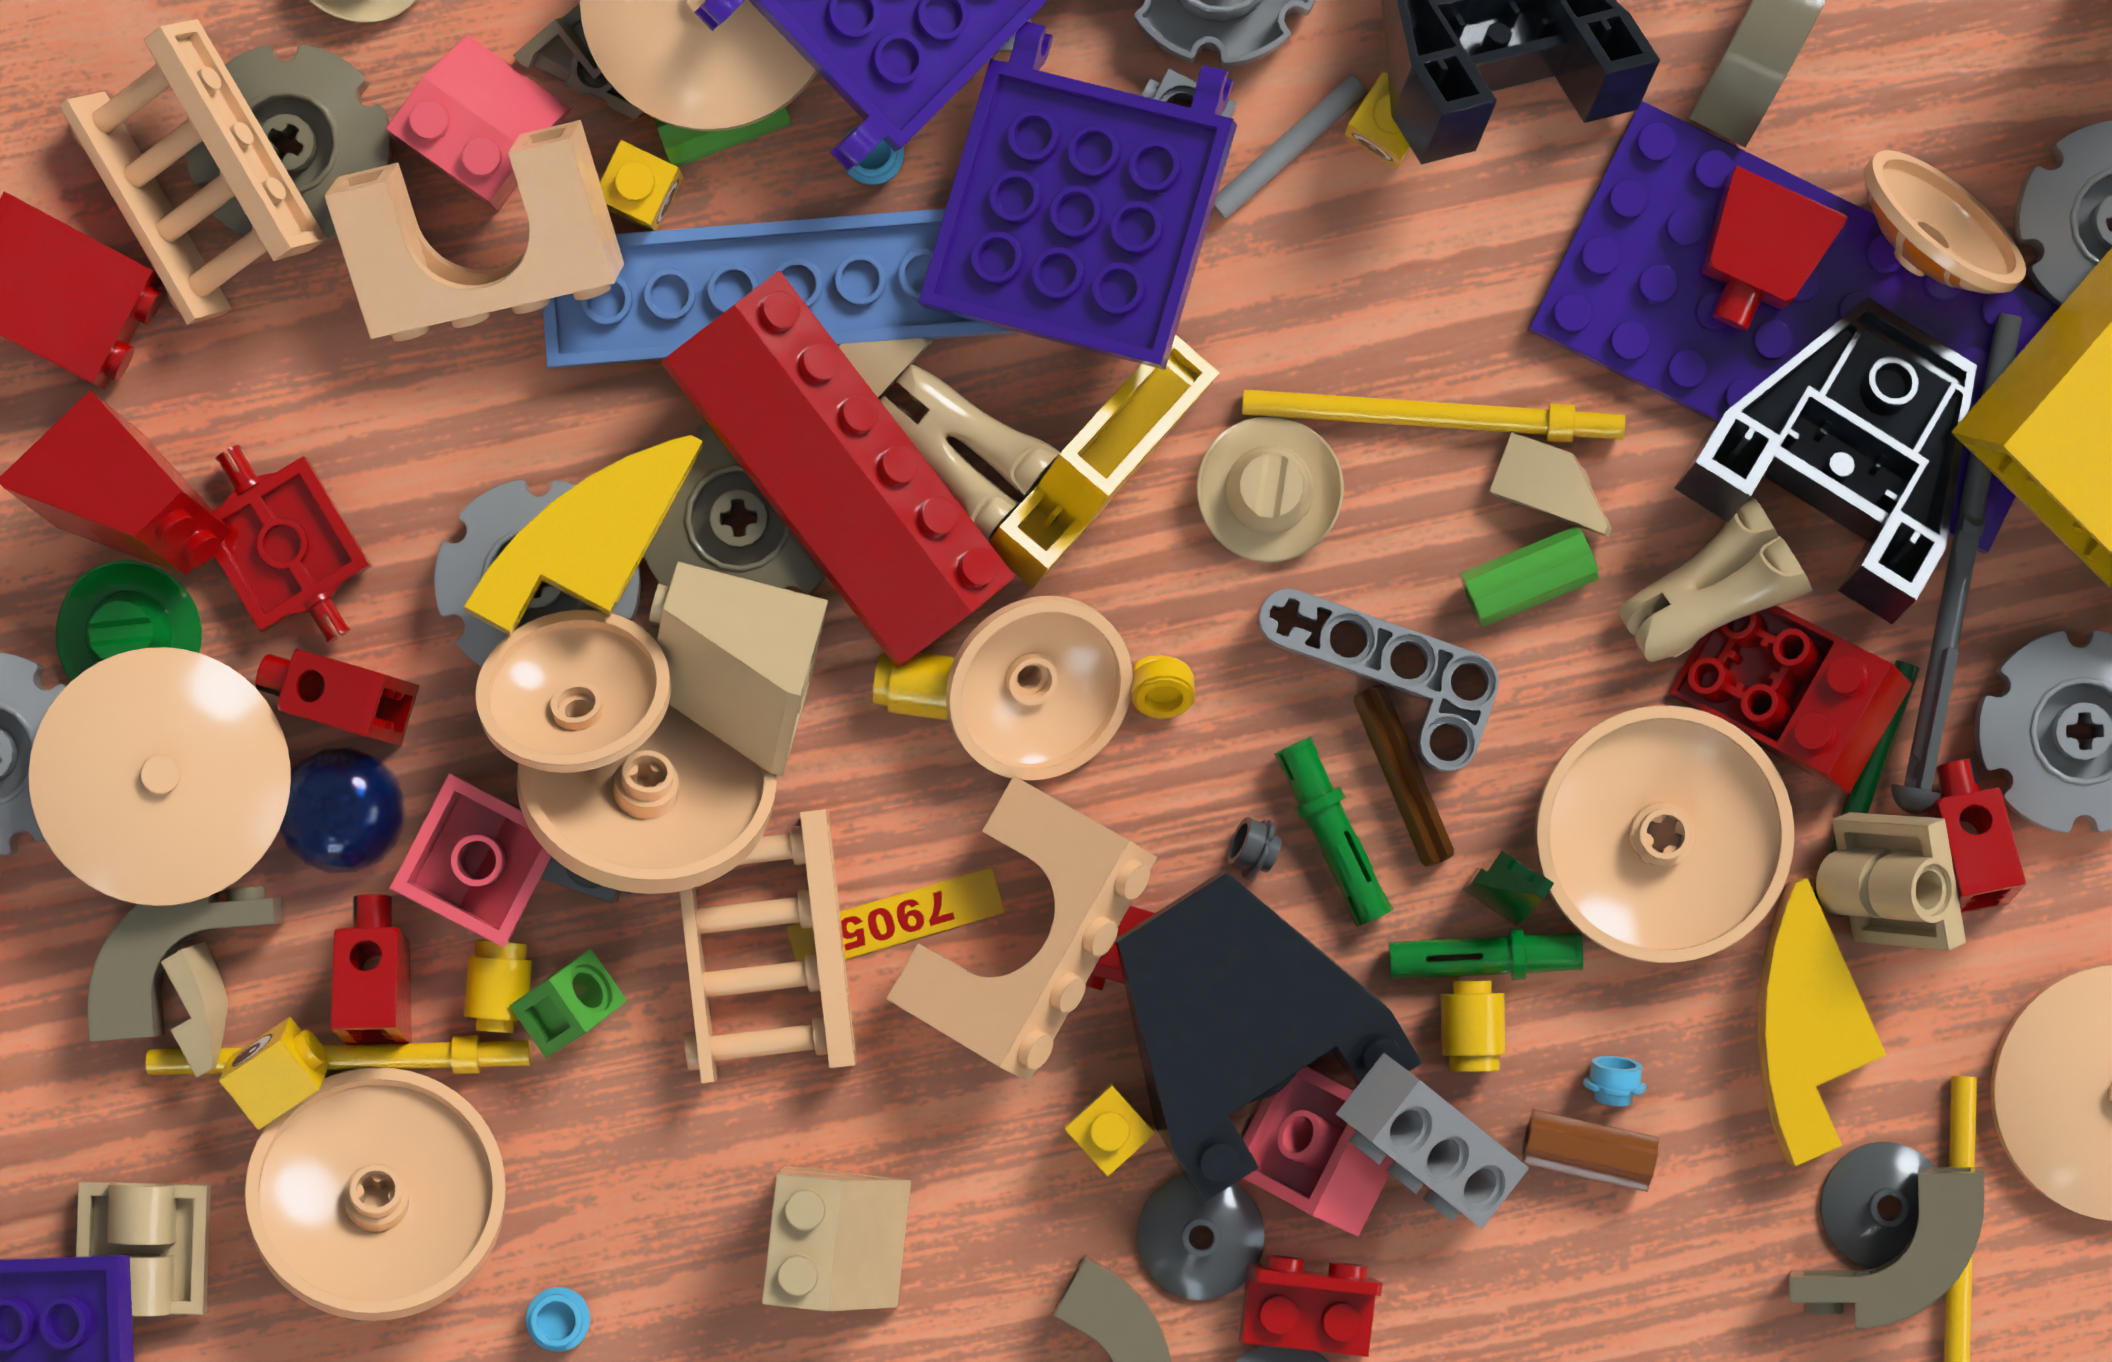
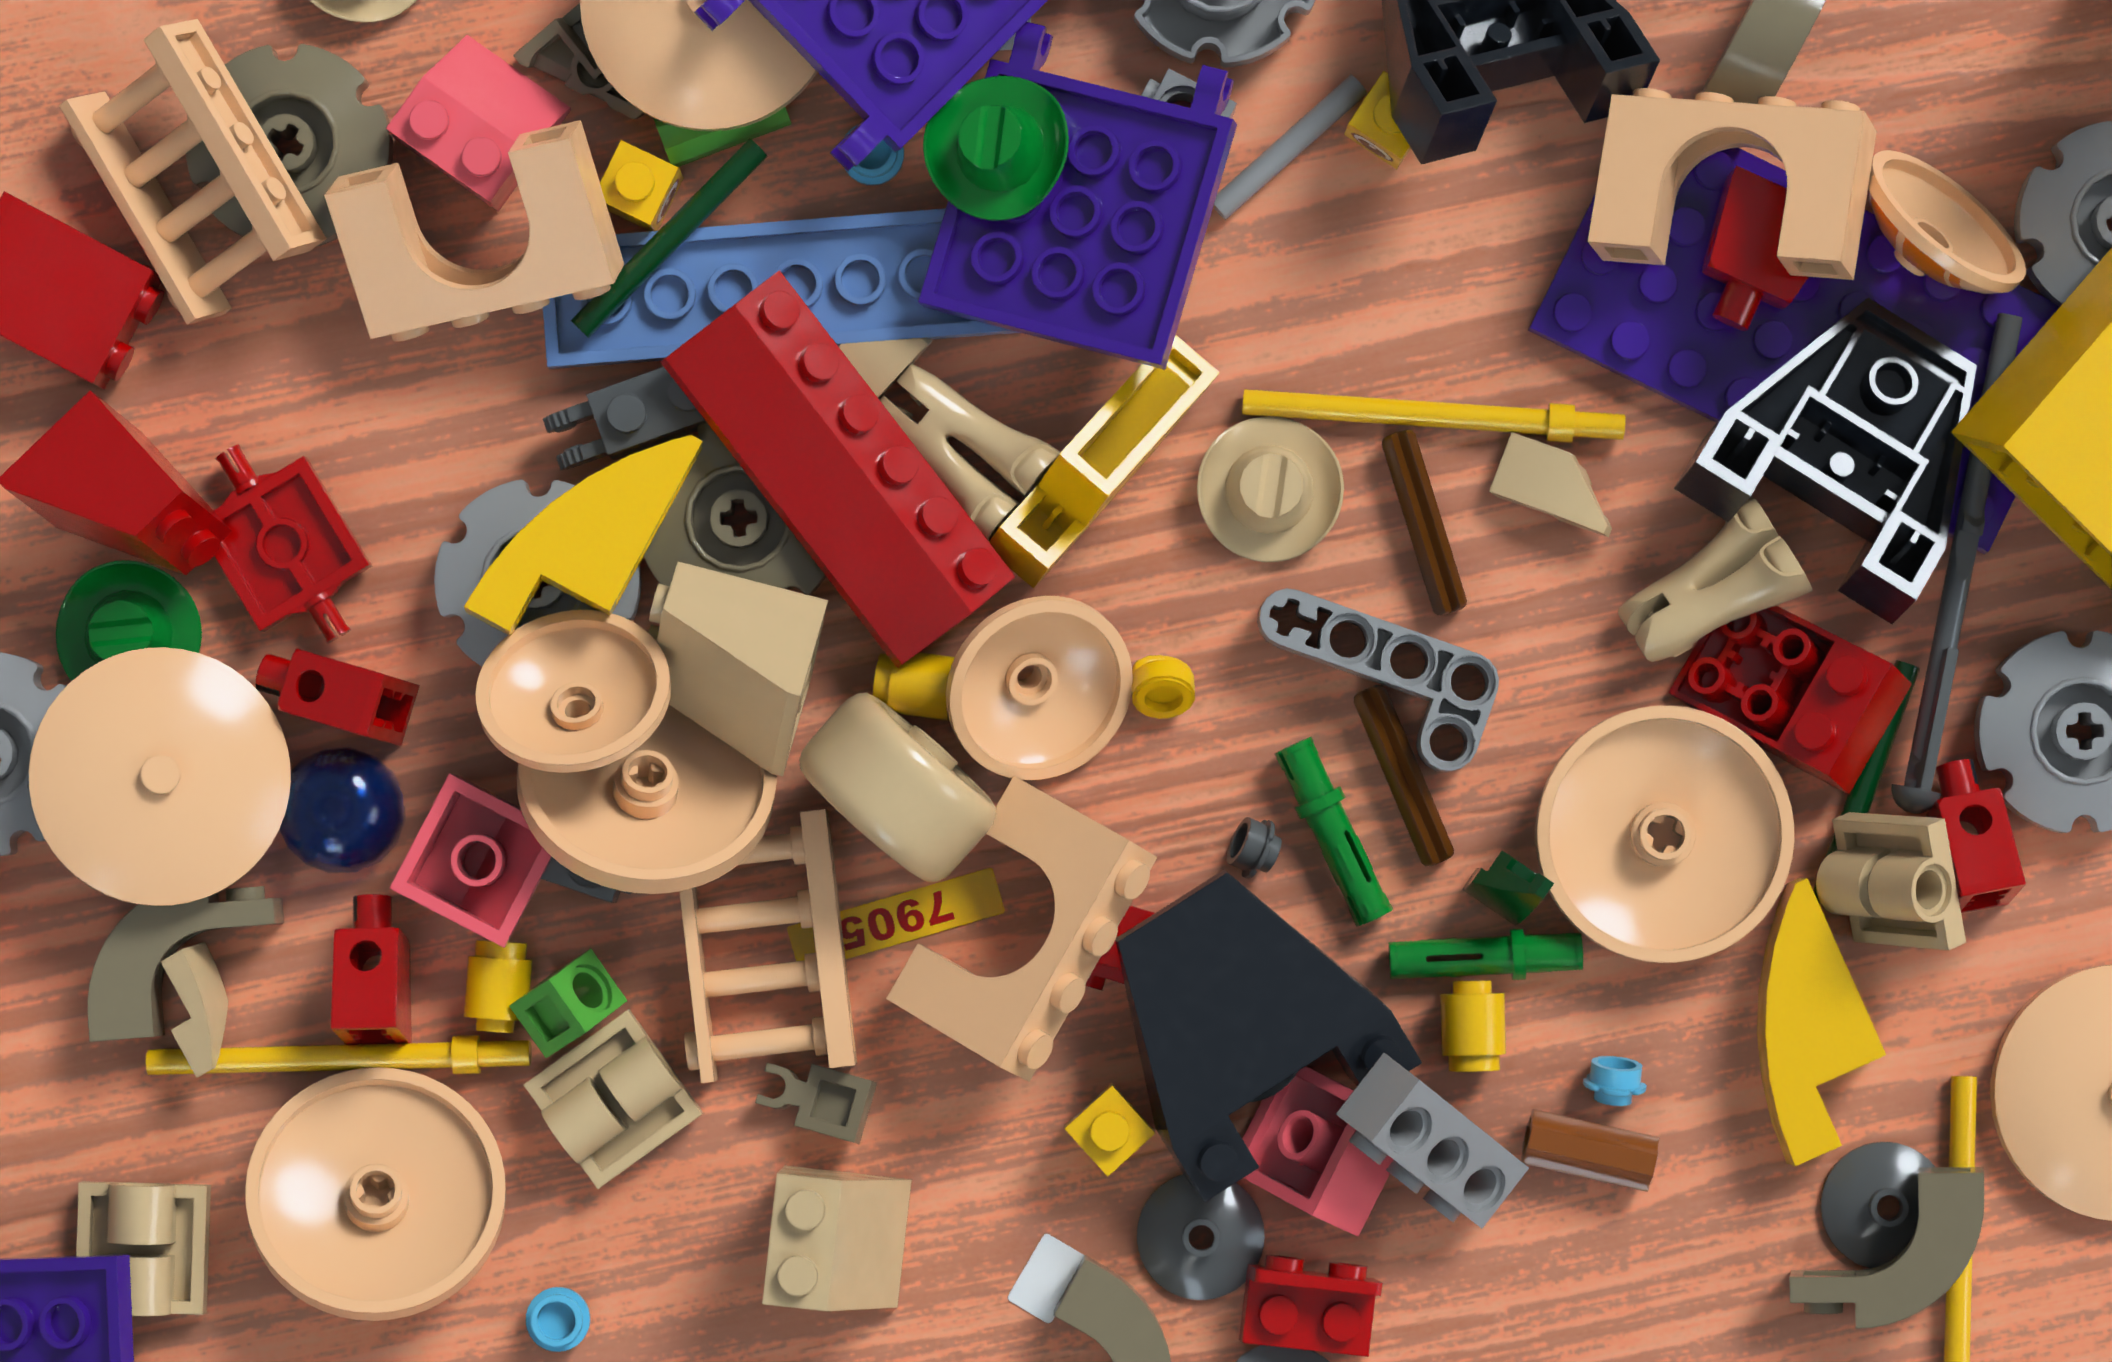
yellow brick [219,1017,329,1130] -> none
bright green axle [1460,525,1599,627] -> none
none -> tan plate [524,1009,703,1189]
none -> dark grey hinge [543,367,707,470]
none -> dark green bar [570,138,768,338]
none -> dark tan plate [755,1063,877,1144]
none -> tan wheel [799,693,996,882]
none -> green hat [923,76,1069,220]
none -> white sticker [1008,1234,1085,1323]
none -> reddish brown axle [1382,430,1467,615]
none -> light nougat arch [1588,88,1877,280]

